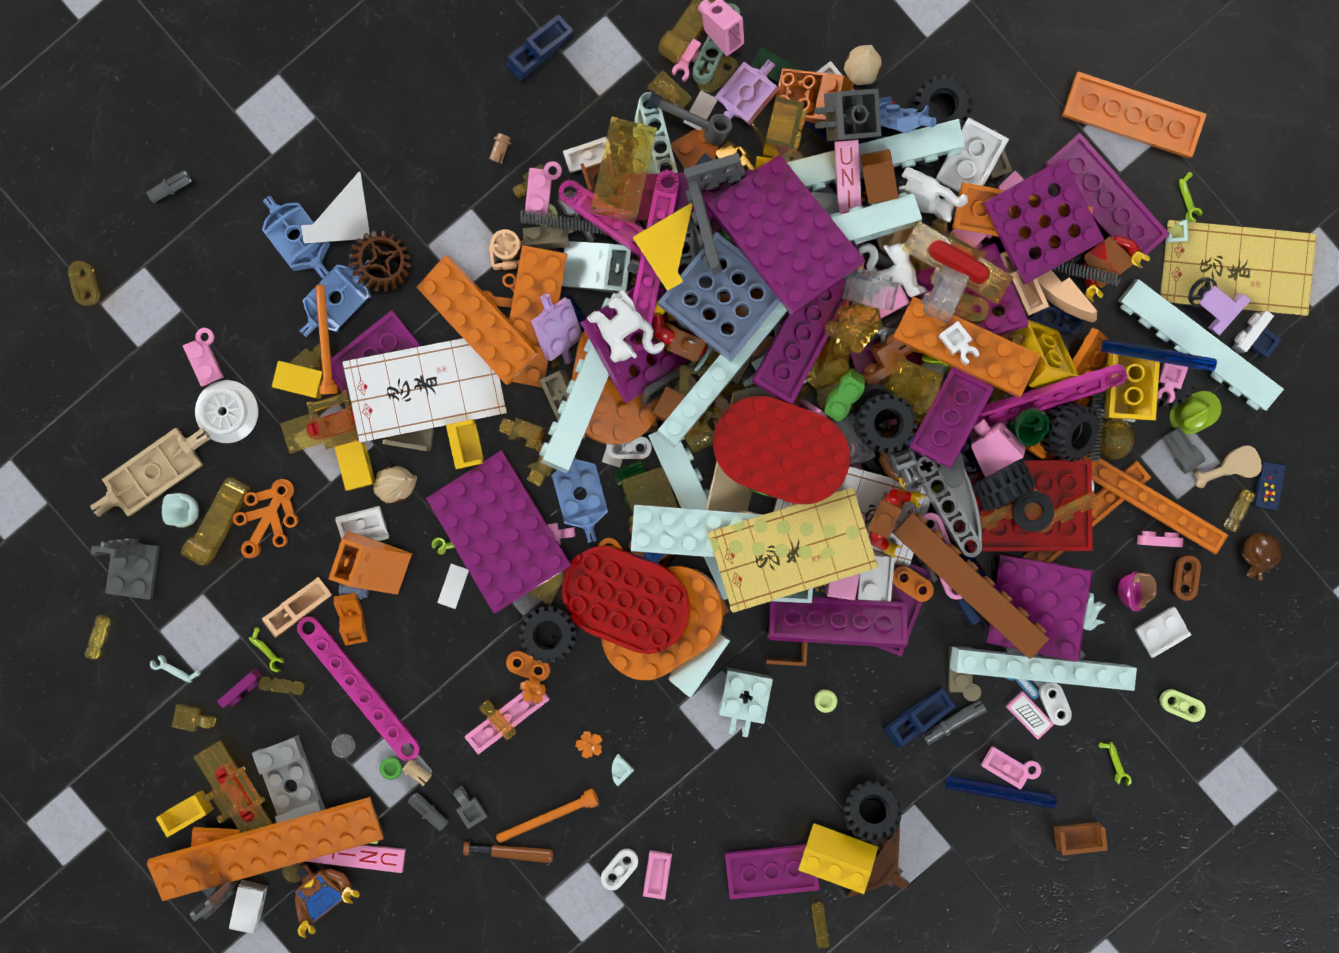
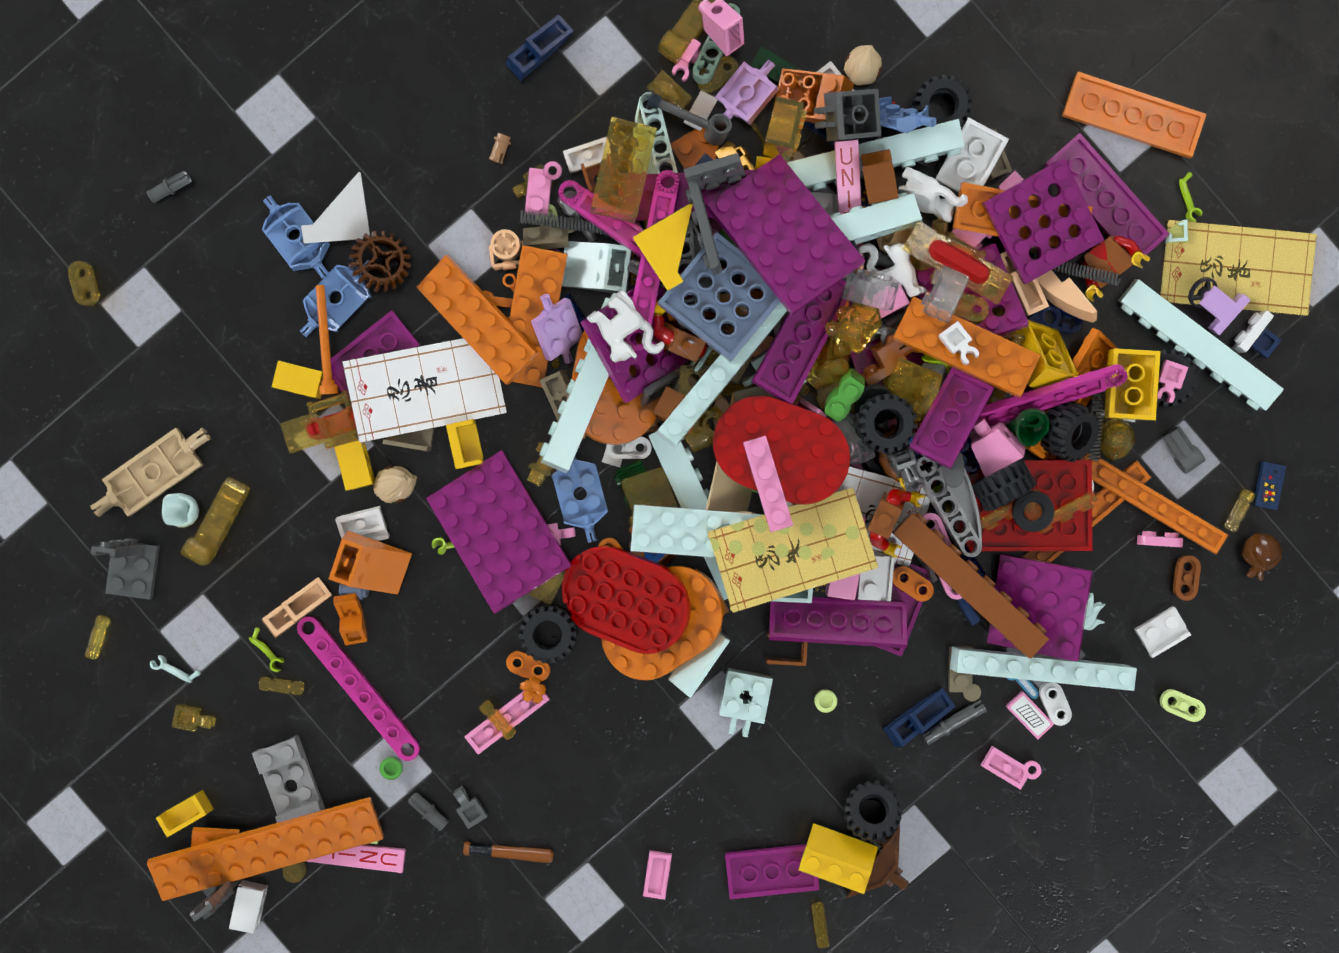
bright pink hinge [183,328,224,387] -> none
clear yellow piece [194,740,273,833] -> none
white piece [195,380,258,443] -> none
magenta plate [217,669,263,708] -> none
orange plant [233,479,299,558] -> none
clear yellow plate [290,344,322,370] -> none
torso [295,864,360,938] -> none
clear tile [331,734,355,758] -> none
tan pin [402,759,432,786] -> none
white sticker [437,564,469,609] -> none
orange piece [496,788,600,843] -> none
clear yellow hips [499,418,546,450] -> none
orange plant [575,731,603,759] -> none
white plate [601,849,638,890] -> none
light aqua tile [612,753,634,786] -> none
clear blue axle [946,776,1057,809] -> none
dark orange panel [1054,822,1108,856] -> none
lime piece [1098,742,1132,786] -> none
clear blue axle [1101,339,1217,371] -> none
piece [1117,571,1157,612] -> none
lime piece [1169,391,1222,435] -> none
tan piece [1194,445,1262,488] -> none
none -> bright pink plate [743,436,793,532]

